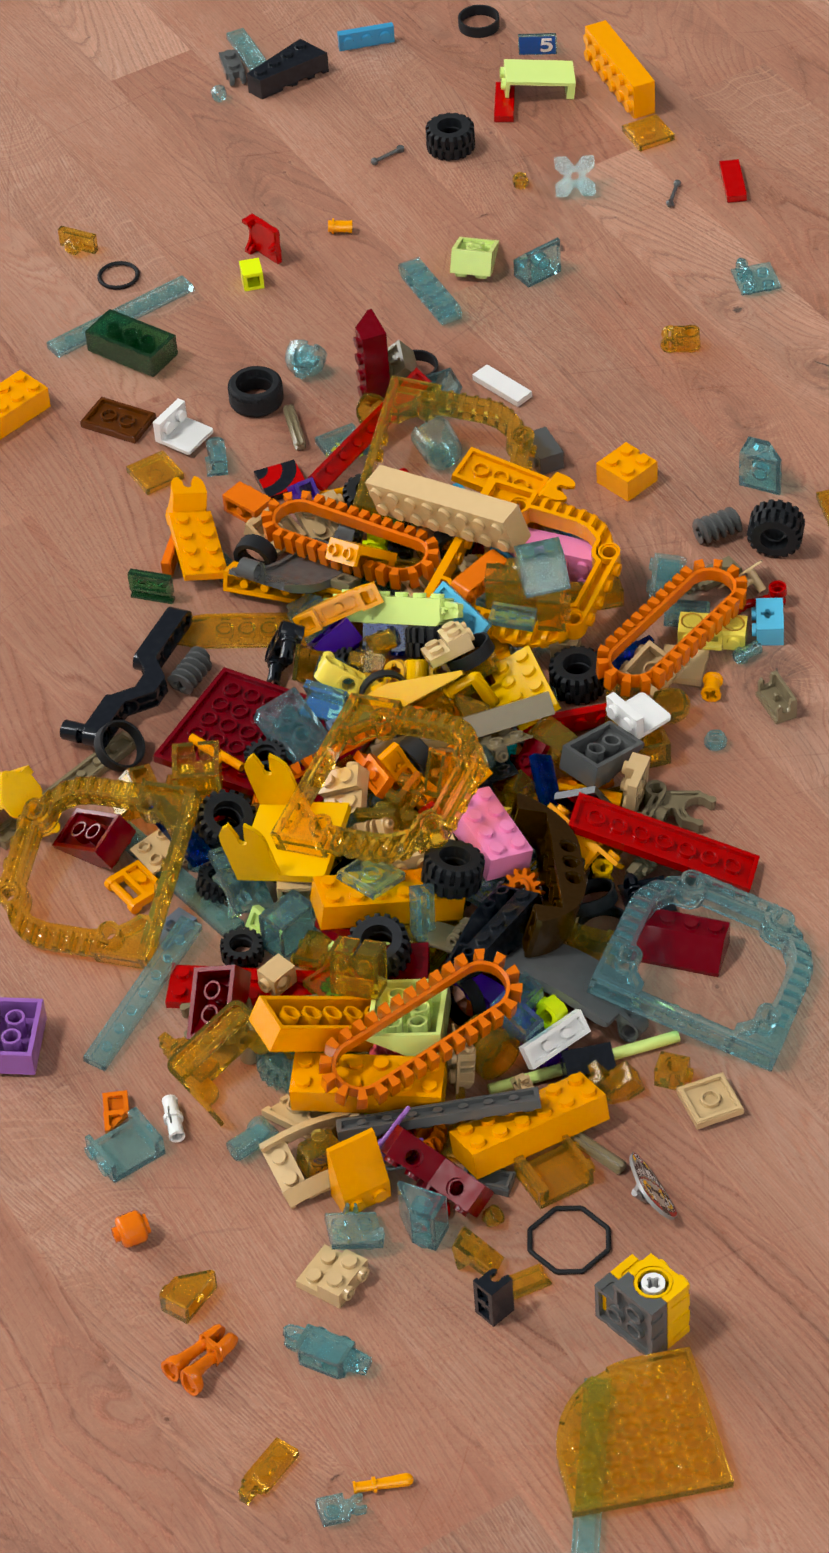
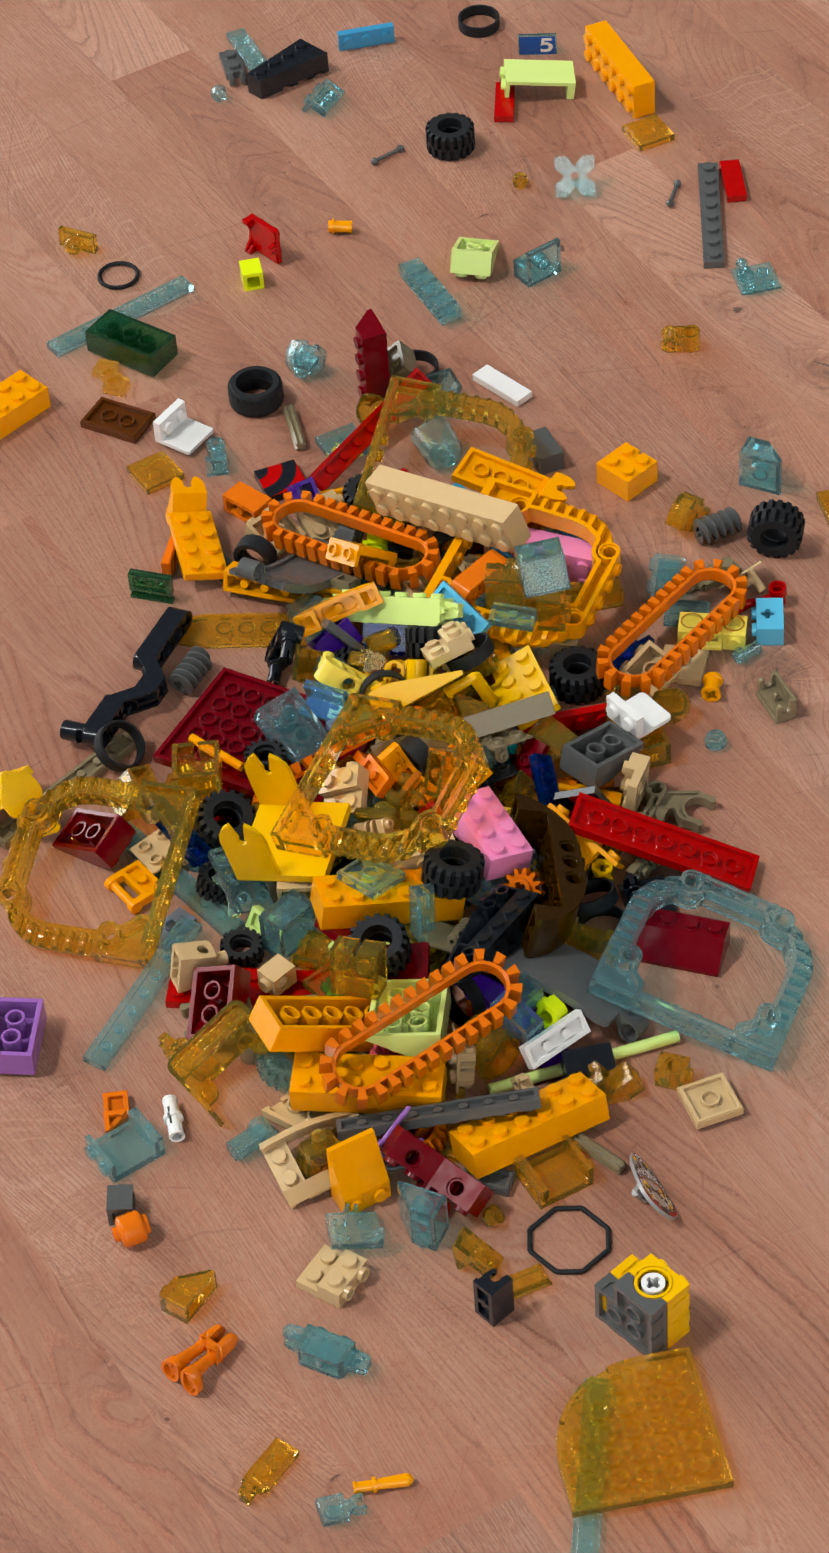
none -> clear yellow tile [92,358,130,397]
none -> dark grey brick [106,1184,136,1226]
none -> tan torso [170,940,228,994]
none -> clear light blue bracket [302,78,345,117]
none -> dark grey tile [320,618,365,654]
none -> clear yellow brick [665,491,711,532]
none -> dark grey plate [698,162,724,269]

